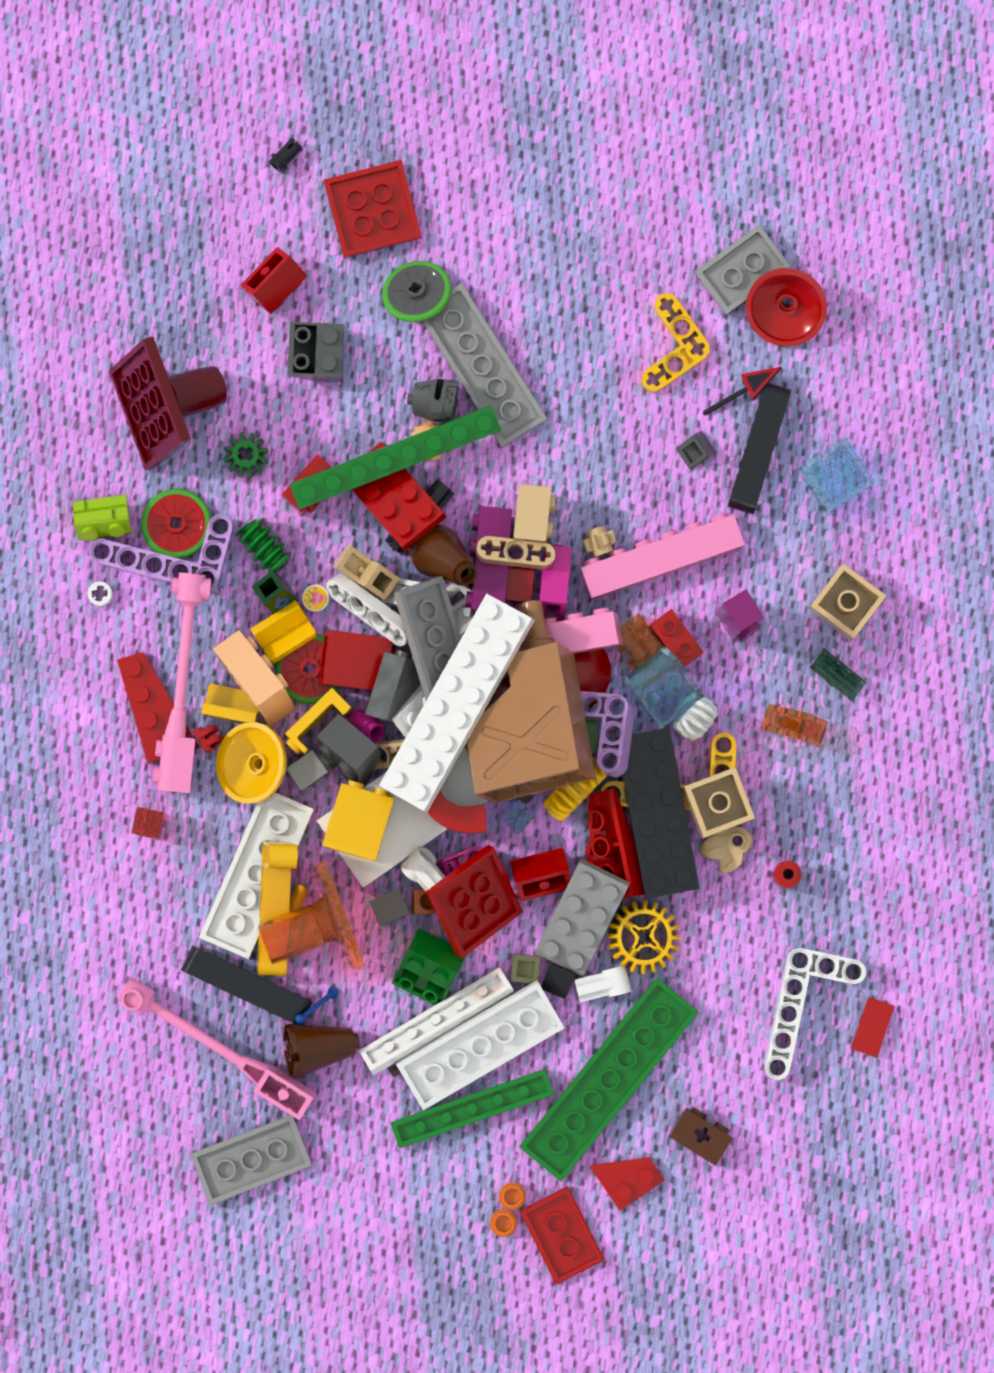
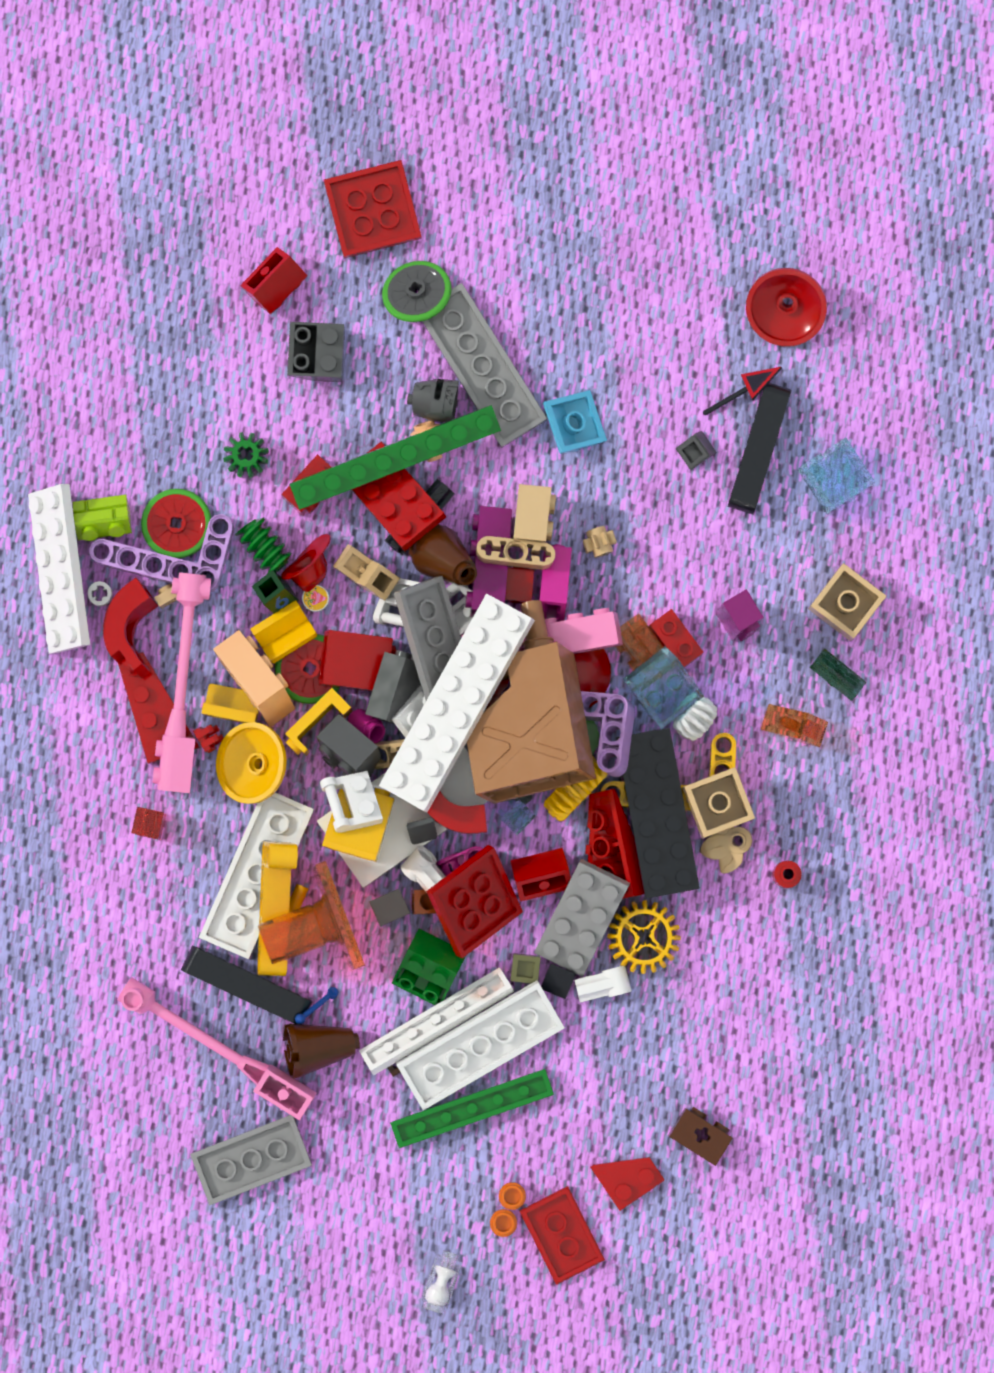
dark red piece [109,336,227,471] -> none
black pin [269,138,303,172] -> none
light grey brick [286,750,330,792] -> none
white beam [326,574,408,646] -> none
green plate [519,977,699,1182] -> none
bright pink brick [580,513,745,600] -> none
yellow beam [641,293,710,393] -> none
light grey plate [694,224,791,316] -> none
white beam [764,948,866,1080] -> none
red tile [850,997,895,1058] -> none
none -> white plate [28,484,90,654]
none -> red arch [103,578,158,678]
none -> tan plate [154,583,177,609]
none -> red piece [281,534,331,592]
none -> white plate [320,771,383,833]
none -> dark grey slope [406,817,438,845]
none -> clear piece [422,1250,463,1314]
none -> medium azure slope [543,390,607,454]

